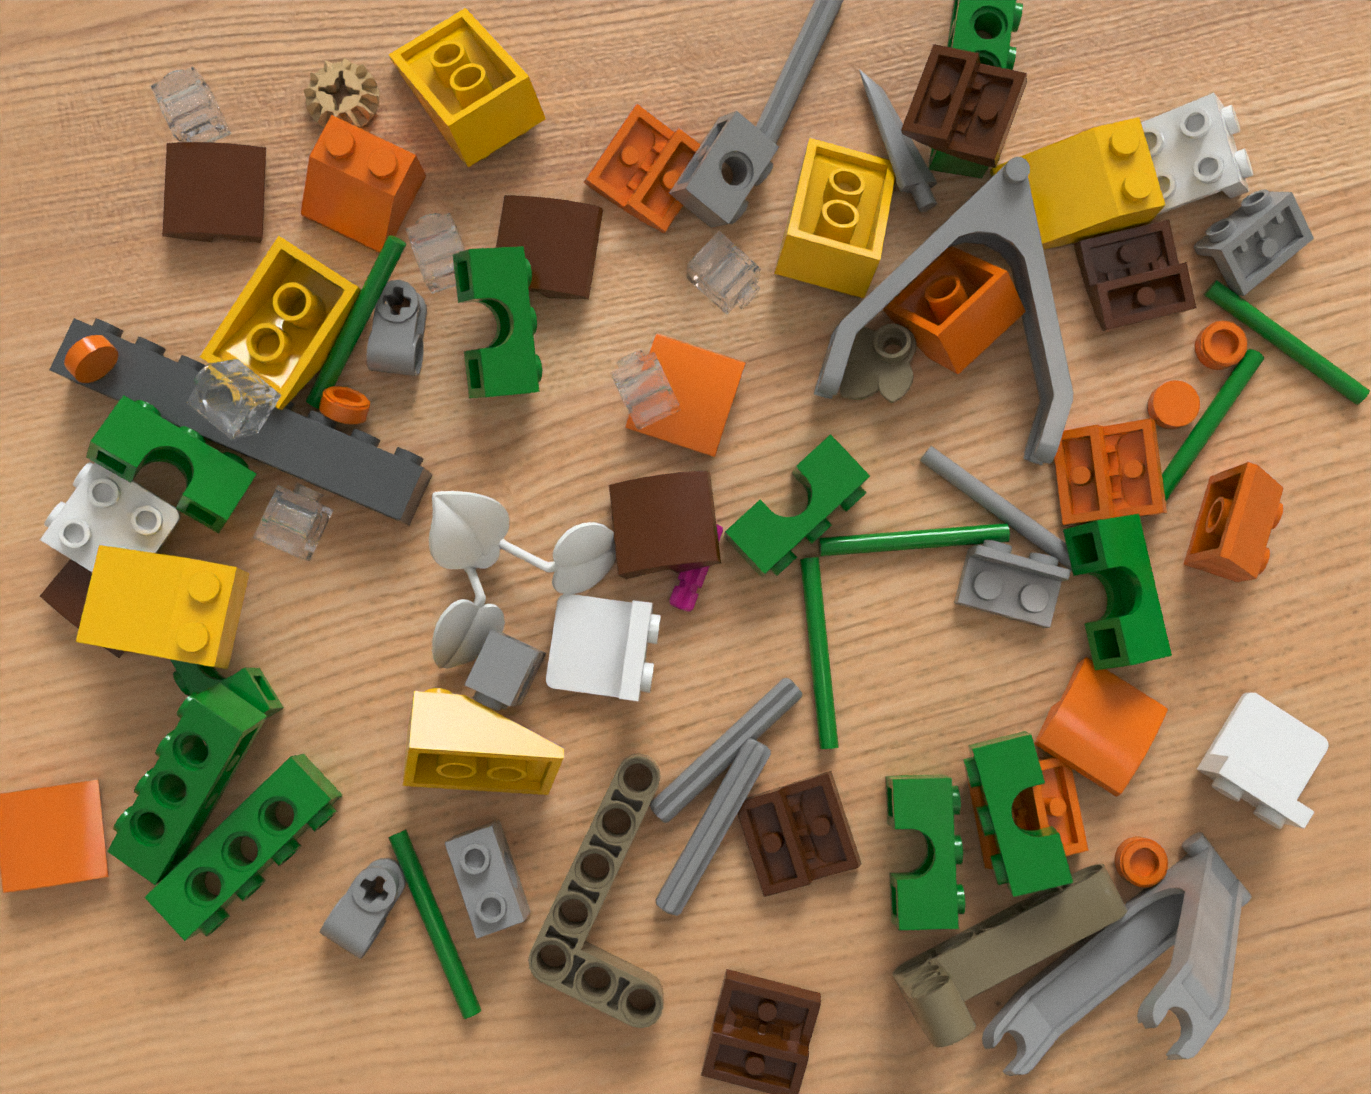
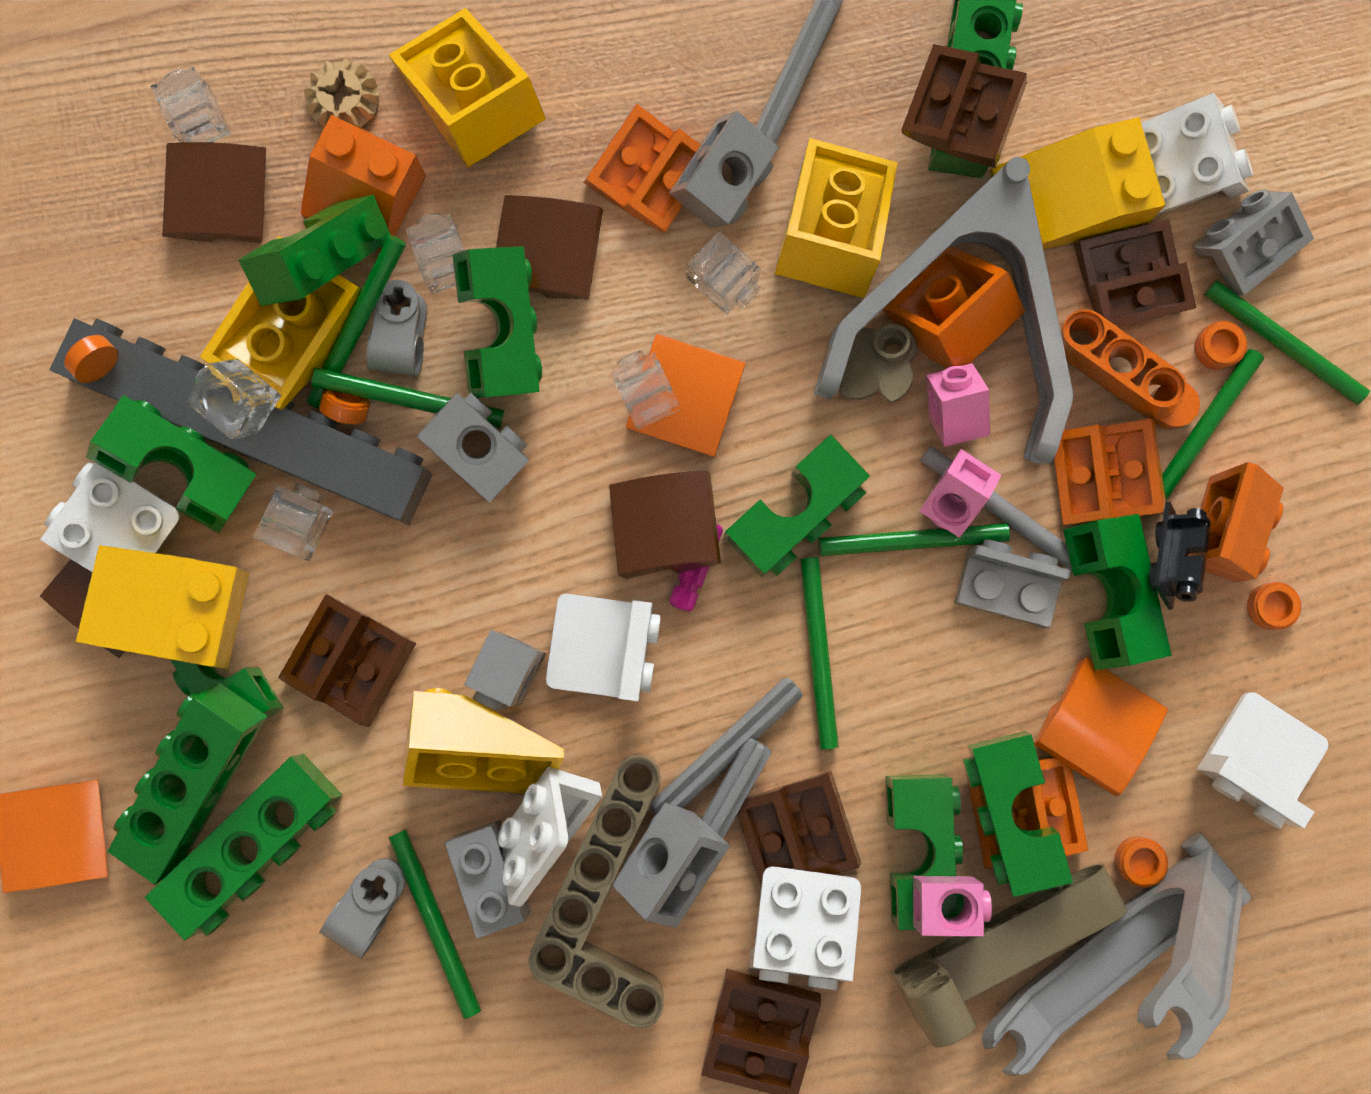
white plant [429,491,616,669] -> none
light grey bar [859,69,937,212] -> none
none -> green arch [238,195,391,306]
none -> reddish brown slope [278,594,416,727]
none -> green bar [311,368,504,428]
none -> light grey brick [417,392,529,503]
none -> white bracket [498,766,602,907]
none -> light grey brick [612,803,730,928]
none -> white bracket [748,866,861,991]
none -> bright pink brick [913,876,992,937]
none -> bright pink brick [919,449,1002,538]
none -> bright pink brick [926,363,990,447]
none -> orange beam [1061,309,1187,420]
none -> black hinge [1149,502,1211,610]
none -> orange tile [1247,582,1301,630]

